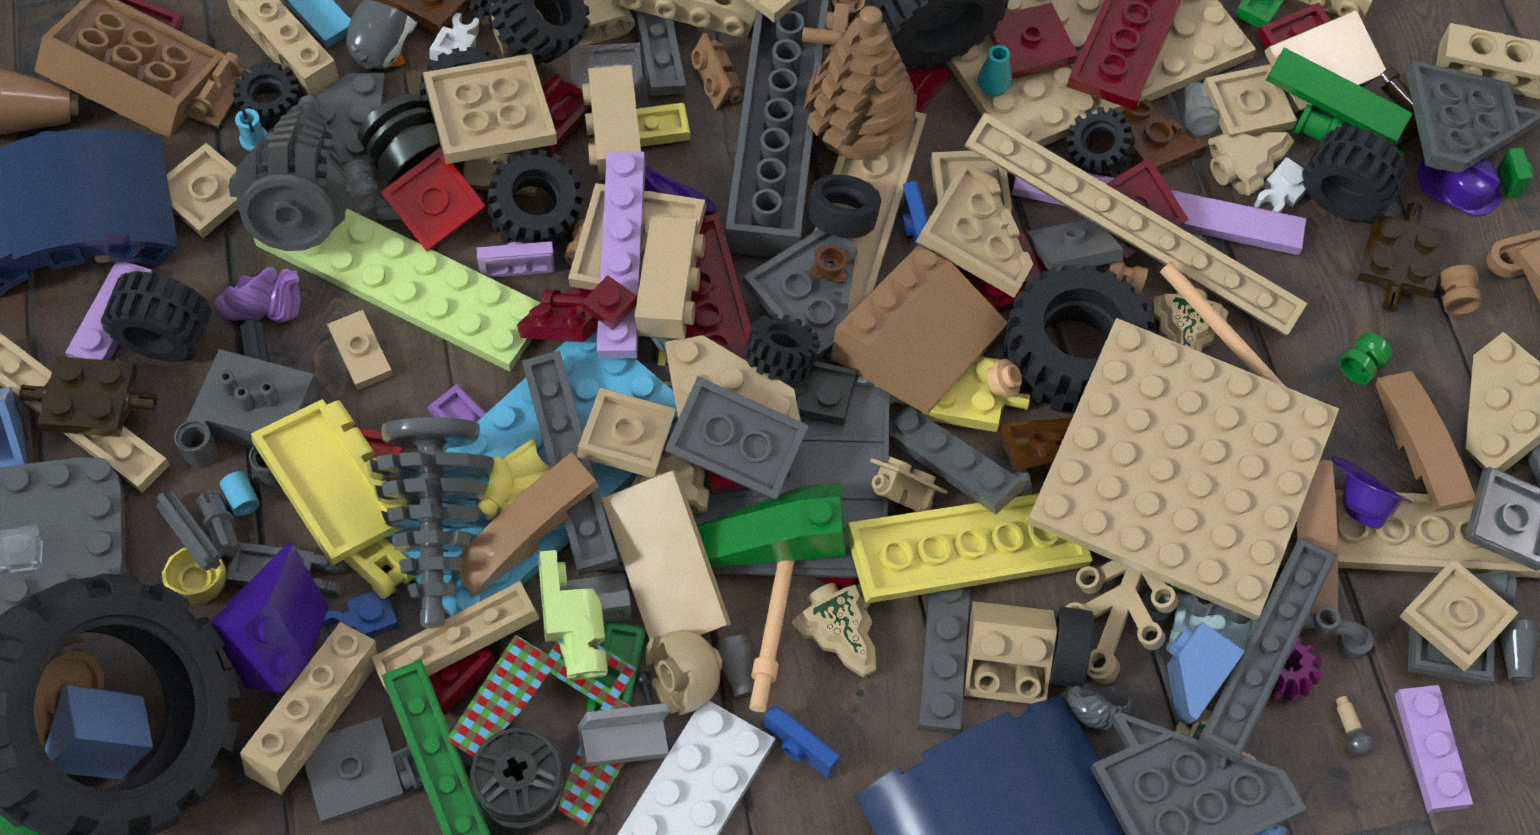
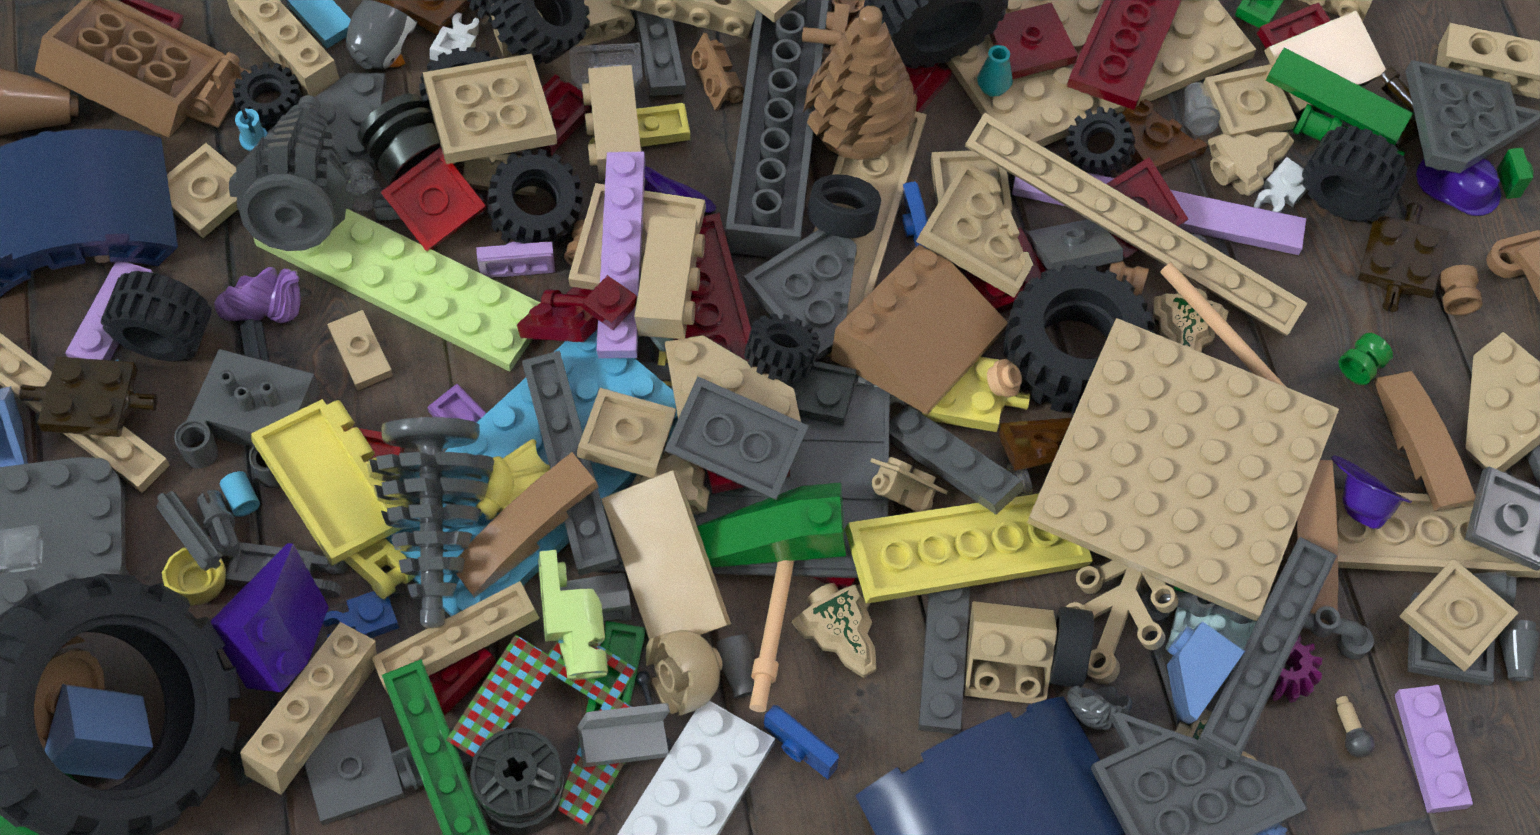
reddish brown plate [810,245,852,284] -> none

